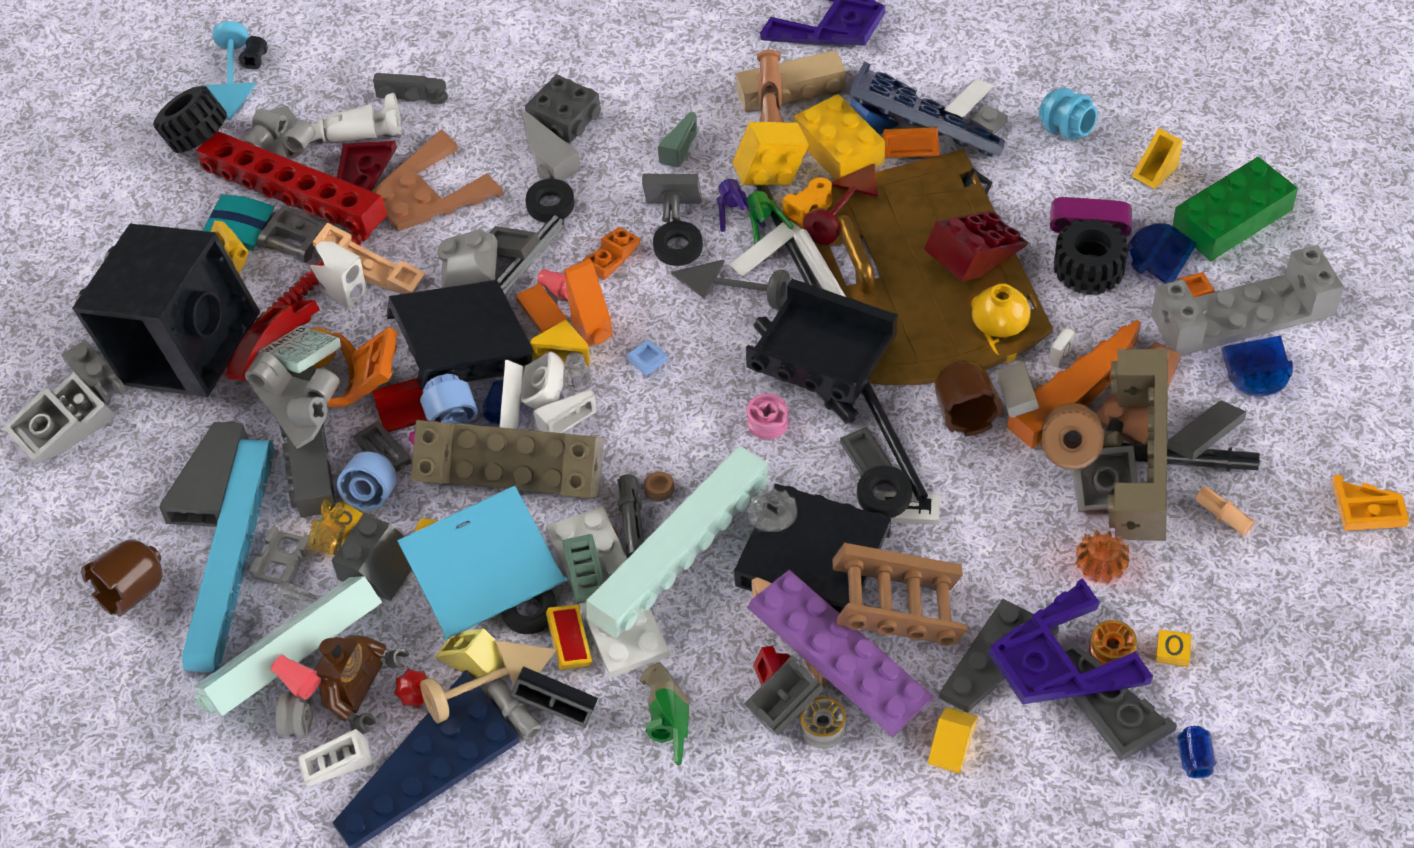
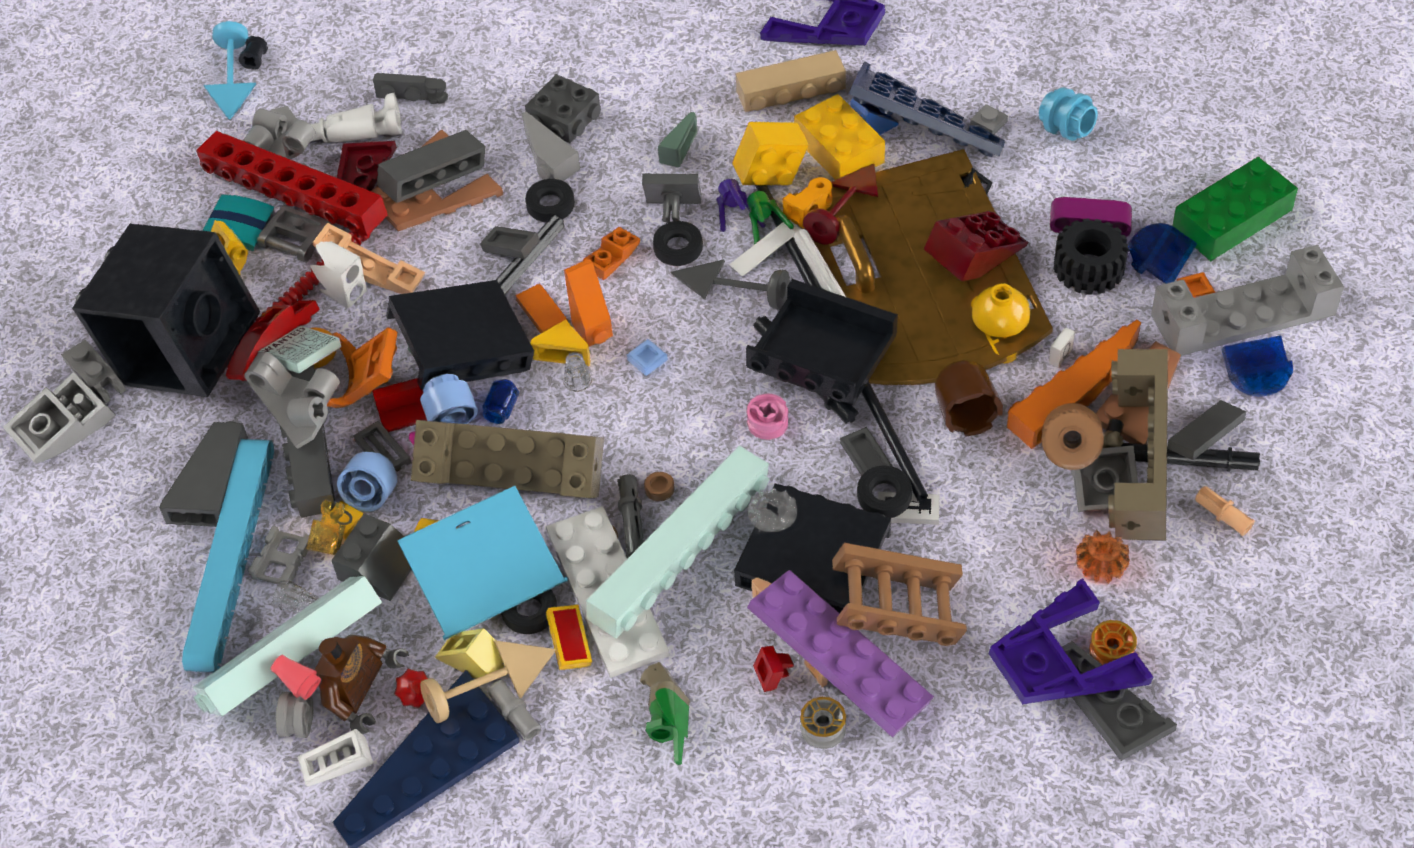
reddish brown cylinder [81,539,163,617] -> none
black tyre [153,85,227,153] -> none
light grey slope [437,230,498,288] -> none
white sticker [500,360,523,429] -> none
black piece [510,666,598,728] -> none
white piece [521,351,565,410] -> none
white slope [533,390,597,433] -> none
coral cone [537,269,568,301] -> none
sand green slope [562,534,604,604] -> none
dark grey hinge [744,658,824,735] -> none
nougat piece [757,50,783,122] -> none
orange tile [882,127,940,158] -> none
yellow slope [928,707,979,774] -> none
dark grey wing [939,598,1059,713] -> none
white sticker [944,79,994,117] -> none
light grey tile [996,361,1039,418] -> none
yellow slope [1132,127,1183,189] -> none
yellow tile [1155,629,1192,667] -> none
clear blue brick [1177,726,1216,778] -> none
light orange wing [1331,475,1409,531] -> none
none -> dark grey brick [377,130,486,203]

